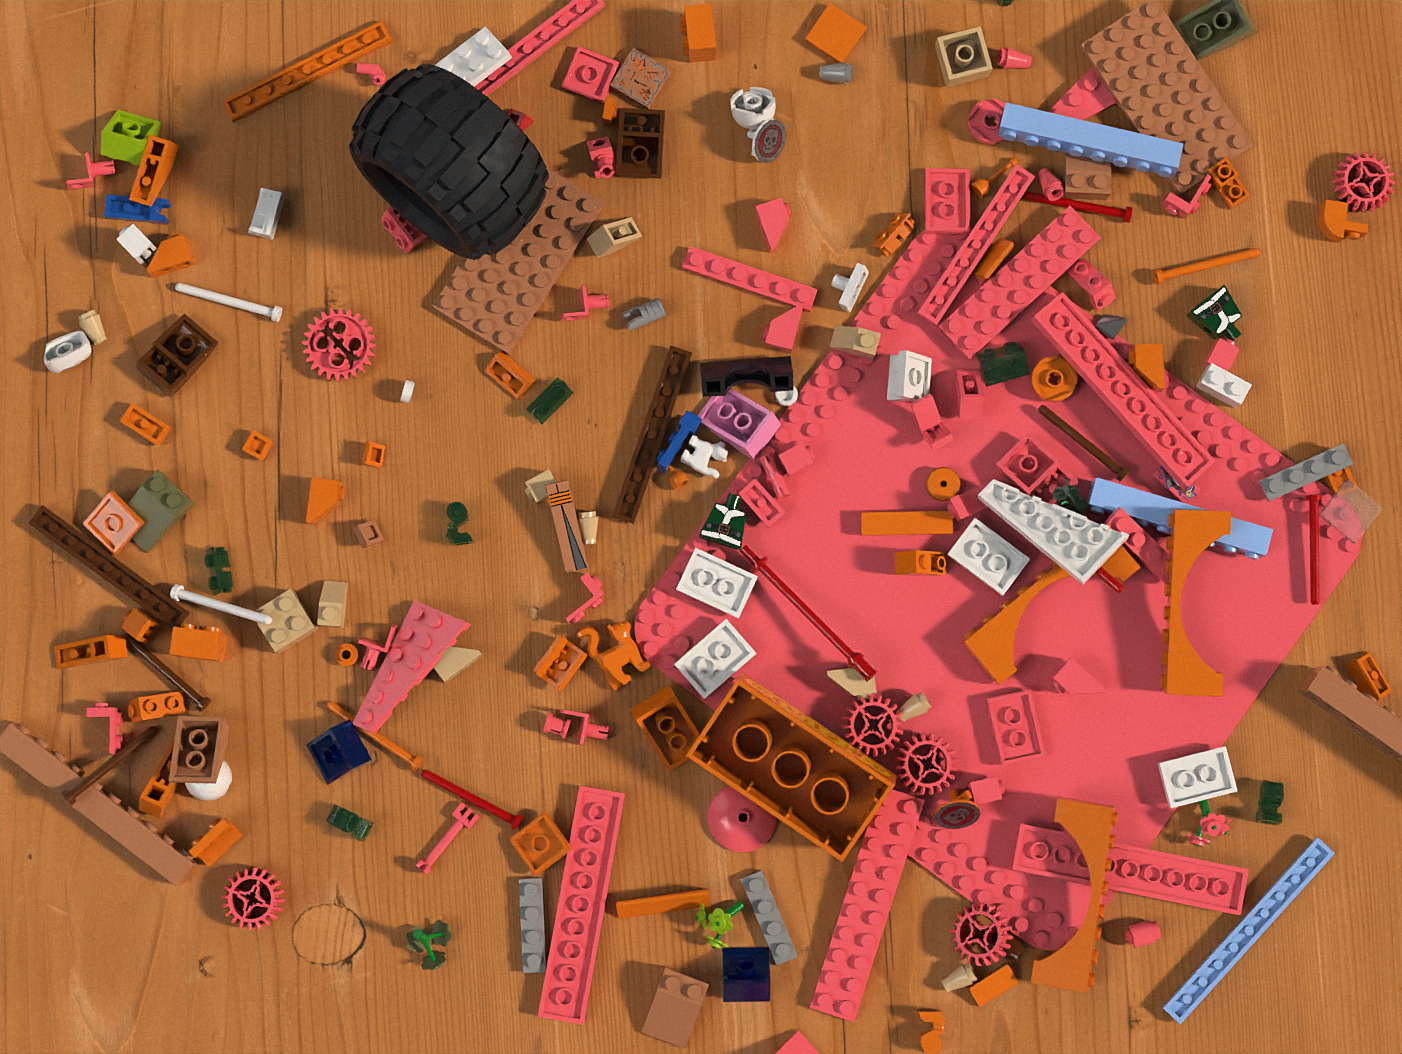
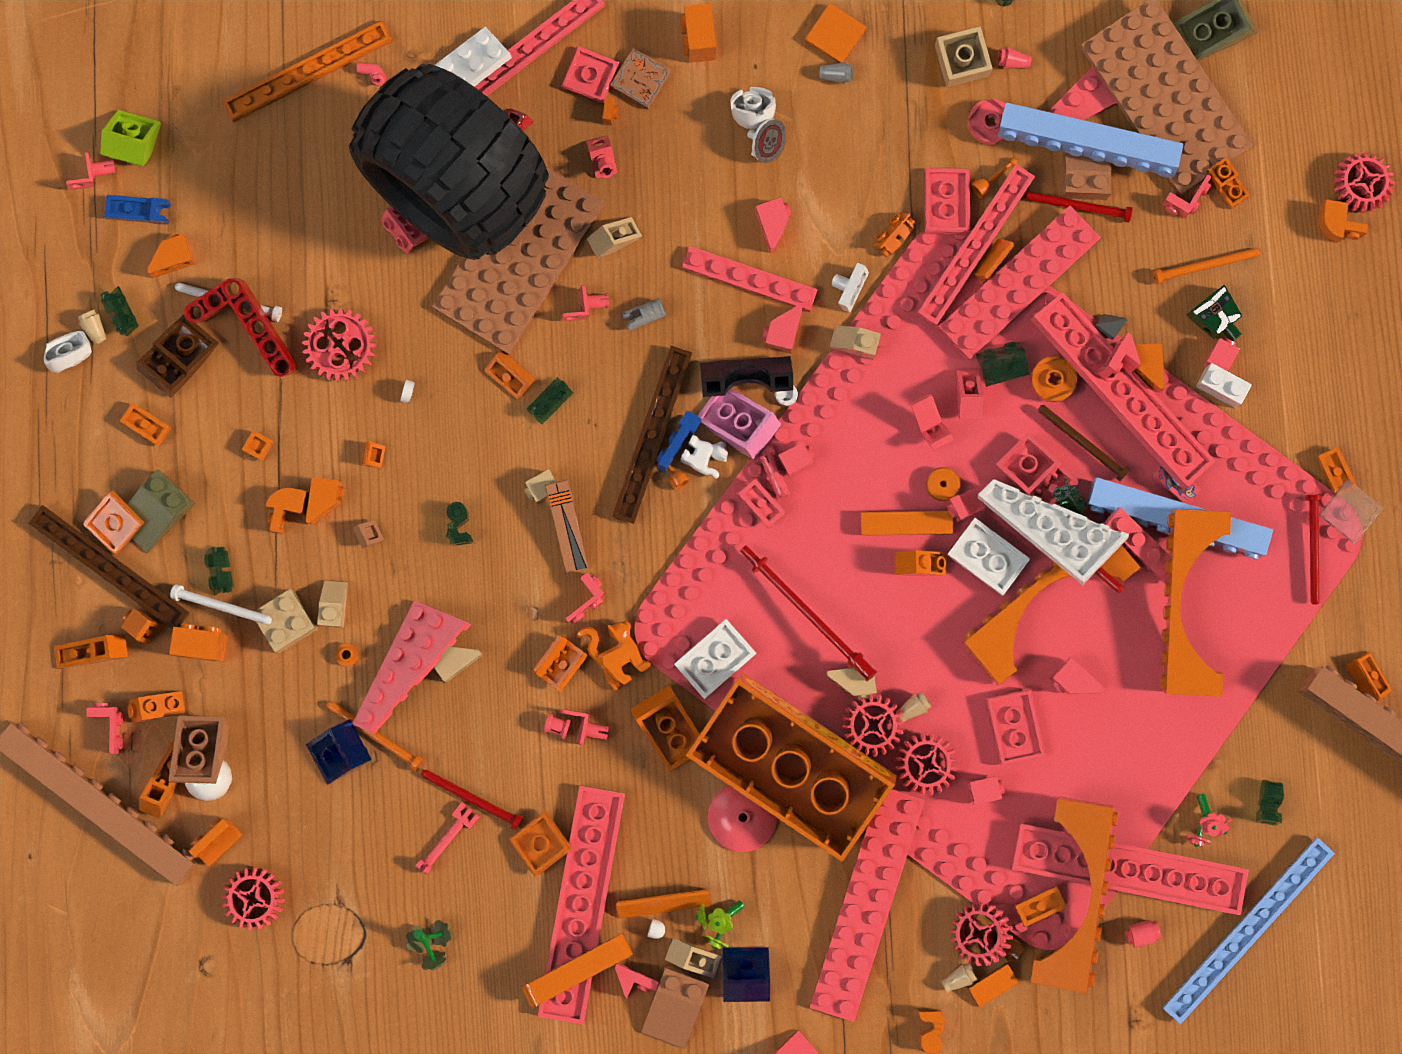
reddish brown bar [61,726,157,806] -> none
white brick [116,224,157,268] -> none
reddish brown bar [124,633,211,712] -> none
orange slope [129,135,179,207] -> none
white hinge [248,188,285,240] -> none
clear green leg [326,804,374,842] -> none
coral bracket [358,624,398,671] -> none
light grey plate [519,878,546,973] -> none
tan cone [577,511,599,544] -> none
reddish brown slope [616,108,665,179] -> none
white plate [676,548,758,619] -> none
torso [699,493,746,551] -> none
light grey plate [741,870,798,966] -> none
white bracket [887,350,932,401] -> none
shield [934,790,981,829] -> none
coral cone [1038,168,1065,201] -> none
coral bracket [1067,258,1116,312] -> none
white plate [1158,746,1237,808] -> none
light grey plate [1258,443,1353,502] -> none
none -> clear green hinge [100,286,139,336]
none -> red beam [184,278,296,377]
none -> orange brick [265,488,309,534]
none -> orange beam [521,933,633,1008]
none -> coral slope [615,963,660,999]
none -> white hinge [647,919,665,939]
none -> tan slope [665,938,722,978]
none -> orange plate [1014,886,1067,927]
none -> coral slope [1099,333,1140,379]

